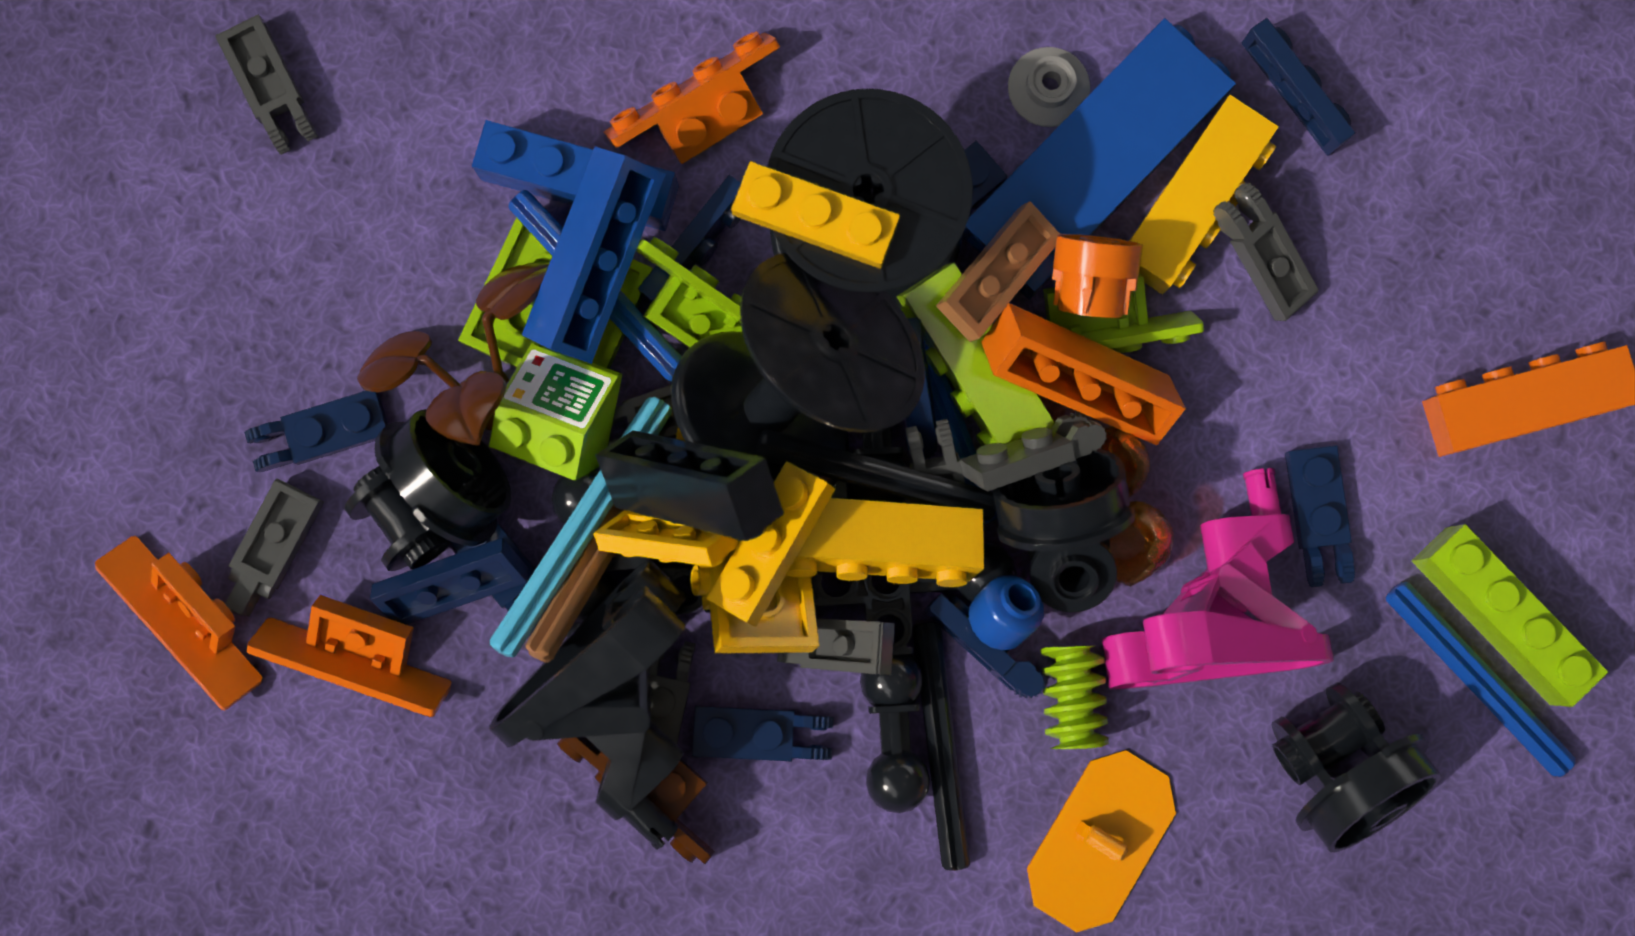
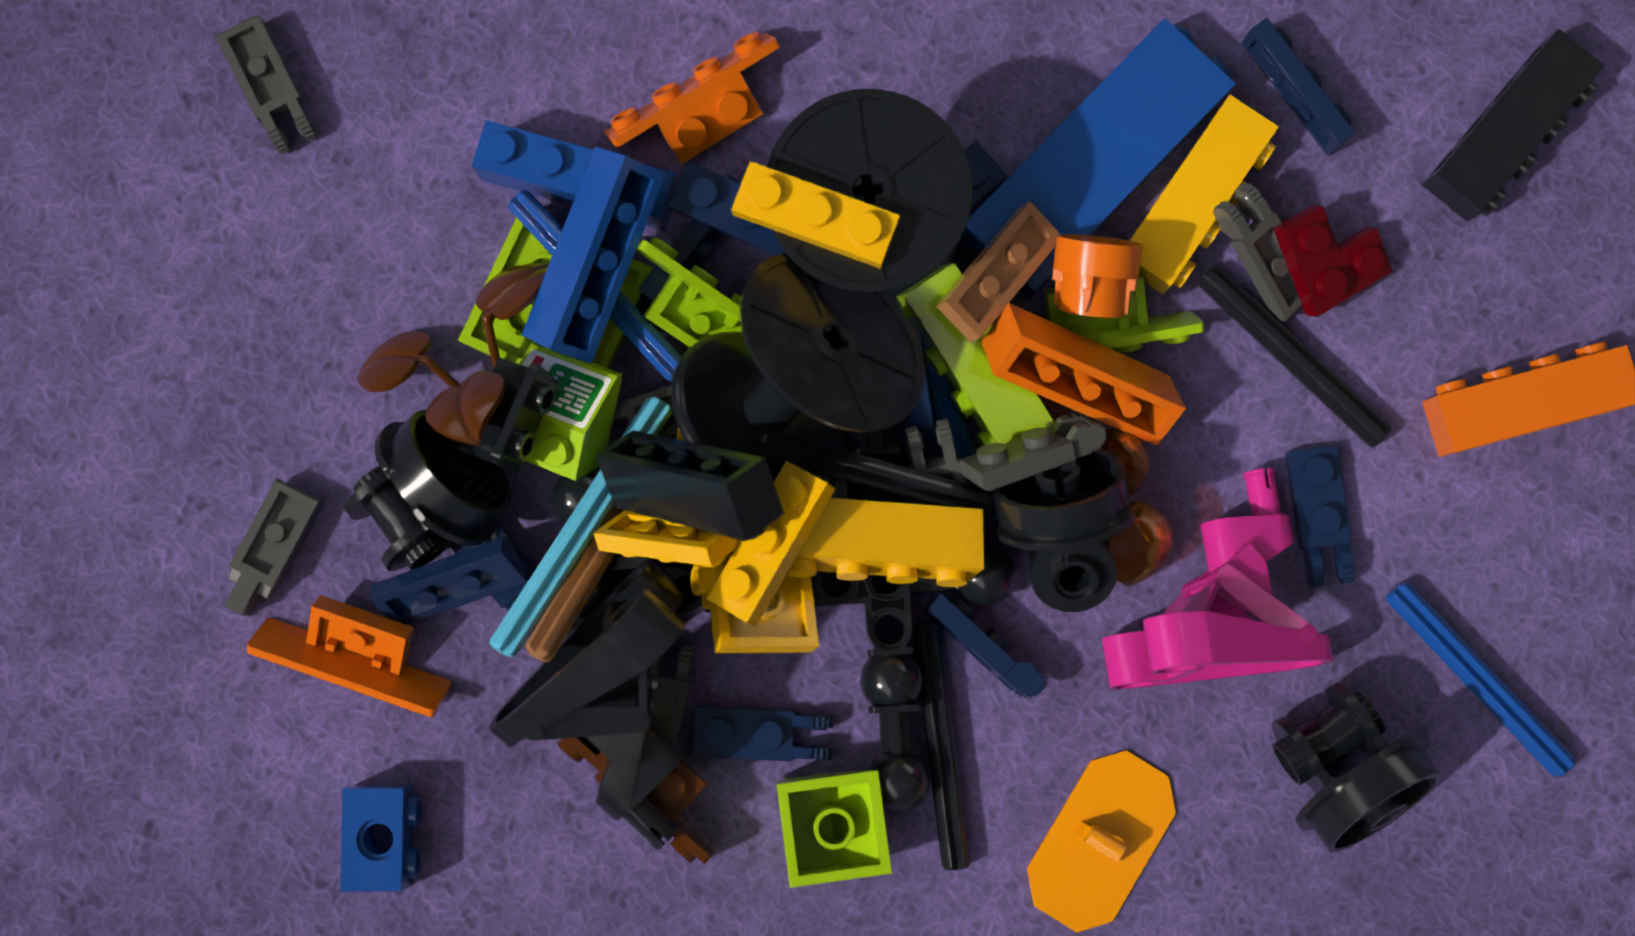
orange bracket [95,536,263,711] -> none
dark blue hinge [244,391,388,472] -> none
dark grey hinge [777,618,895,675] -> none
blue head [969,575,1044,651] -> none
light grey piece [1008,47,1090,127] -> none
lime piece [1041,645,1109,749] -> none
lime brick [1411,524,1608,707] -> none
none -> blue brick [340,785,422,892]
none -> black bracket [458,357,558,474]
none -> dark blue plate [668,161,785,256]
none -> lime slope [776,770,892,888]
none -> black axle [1198,265,1391,448]
none -> dark red plate [1273,206,1393,317]
none -> black brick [1422,29,1605,222]

